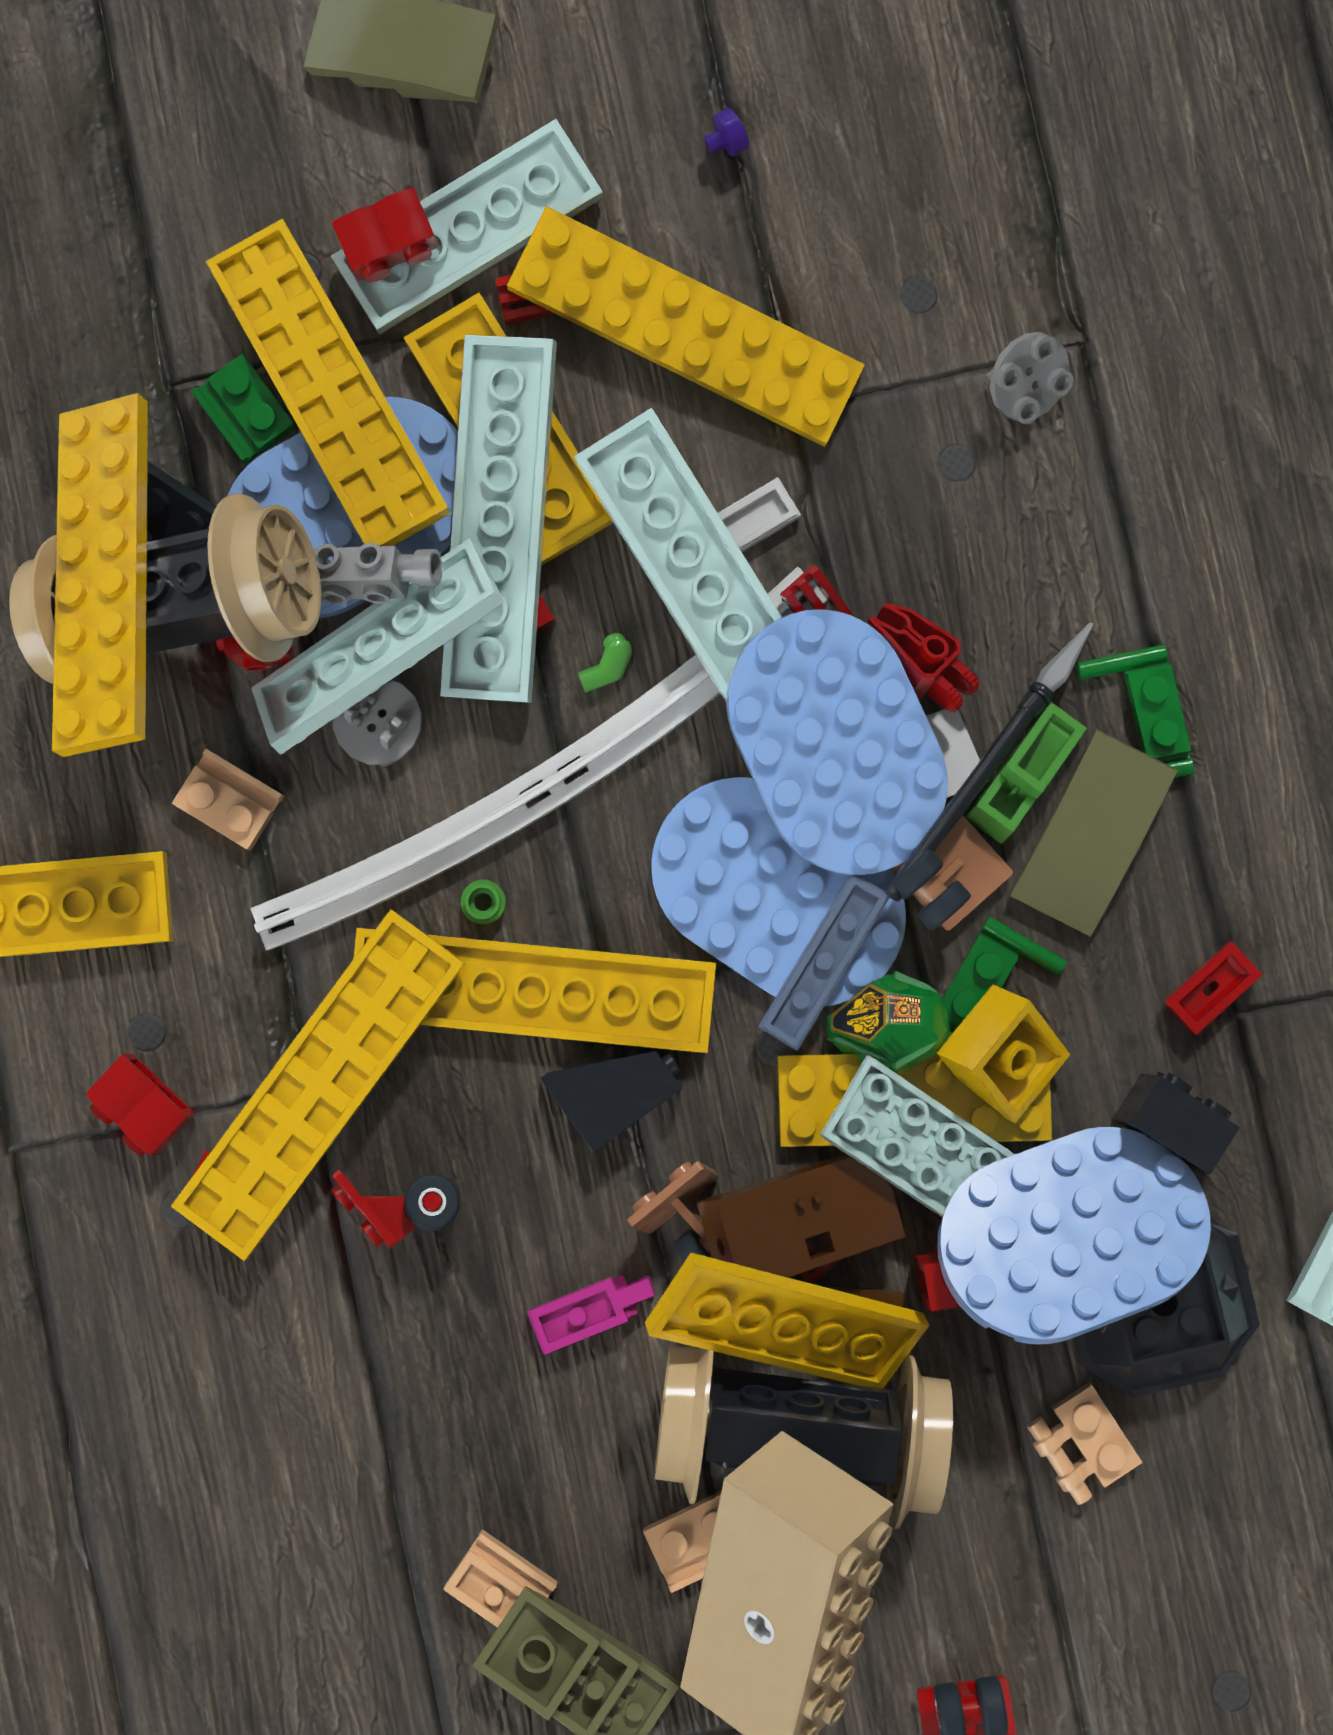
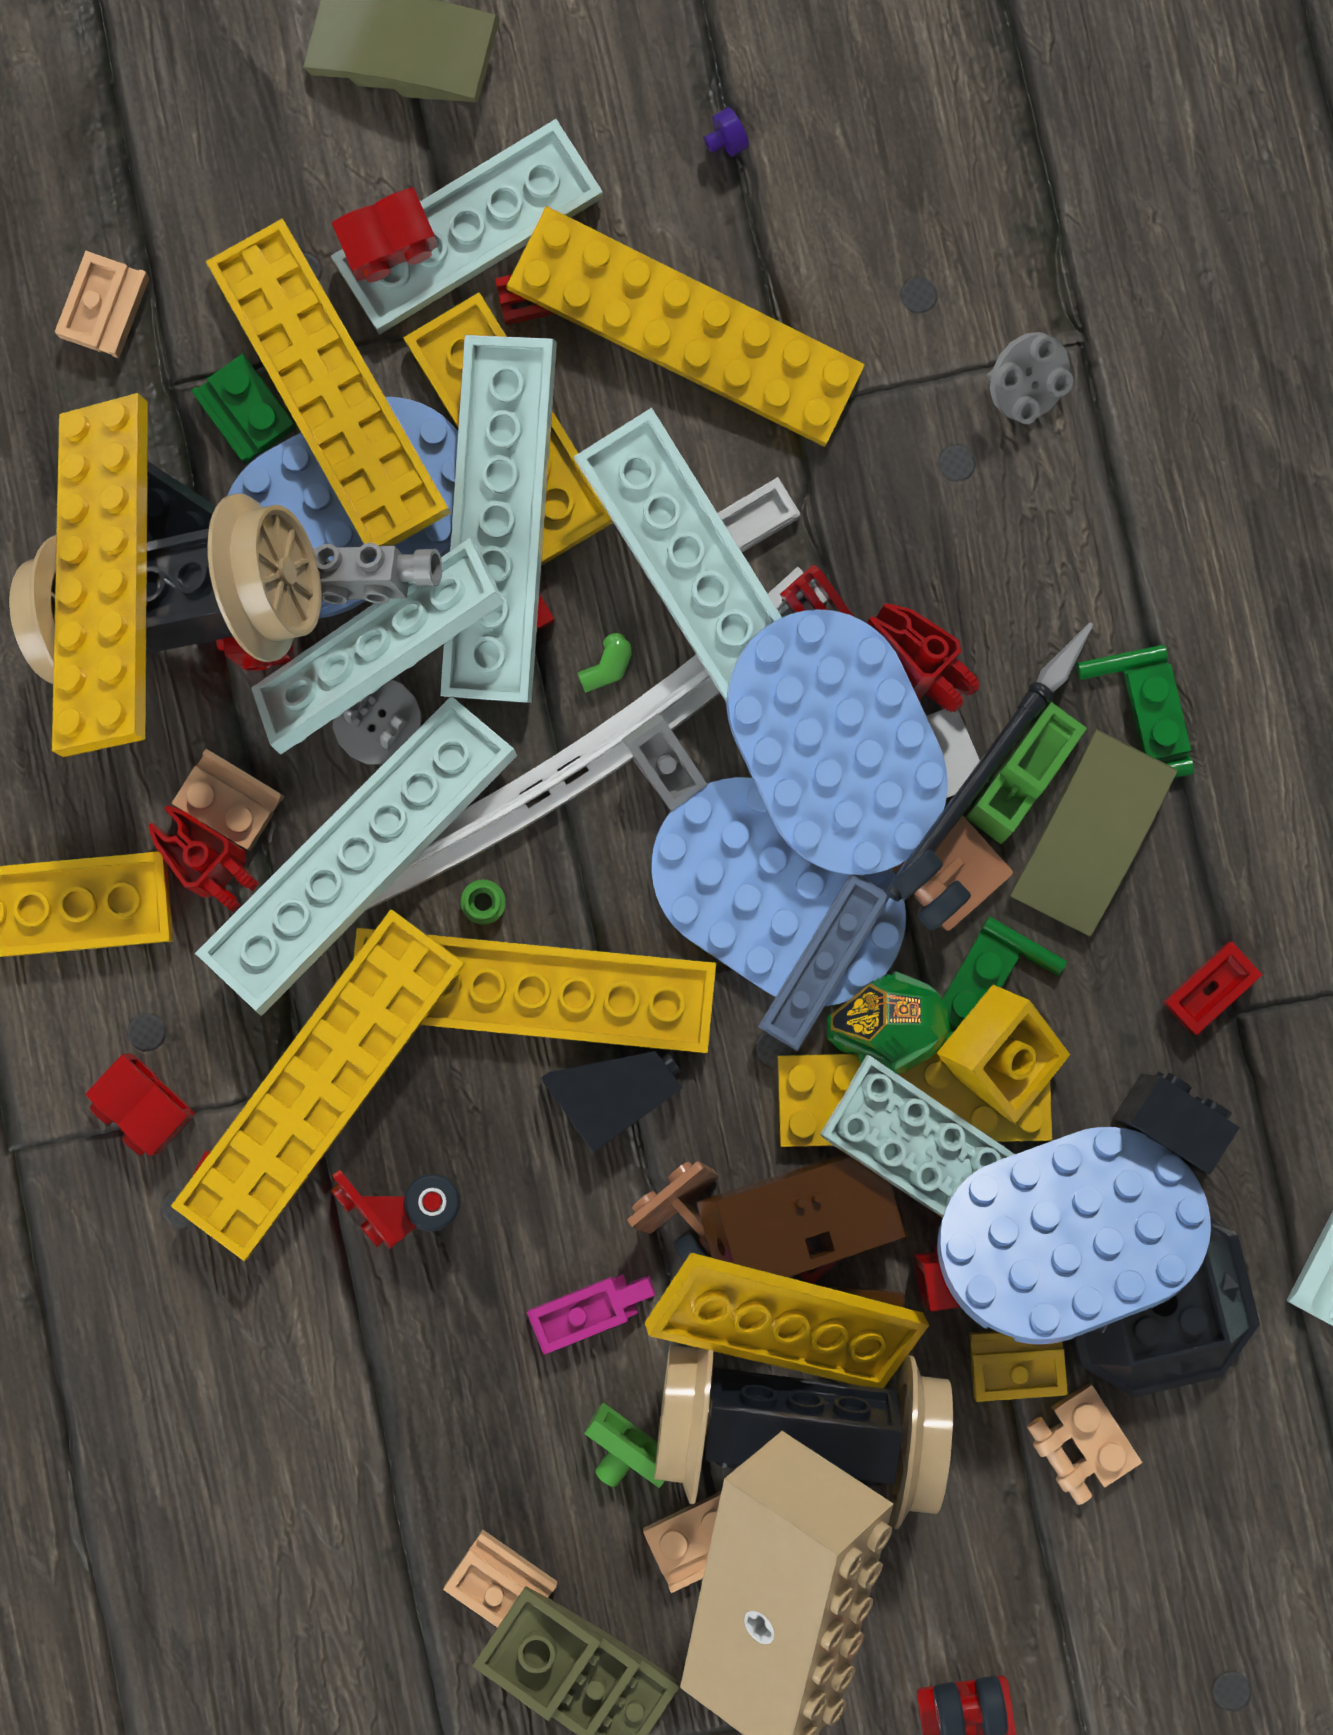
none -> light nougat plate [55,251,150,359]
none -> red hinge [148,806,260,912]
none -> light aqua plate [195,697,517,1016]
none -> bright green tile [584,1402,664,1488]
none -> light grey slope [621,713,708,811]
none -> yellow plate [969,1330,1068,1402]

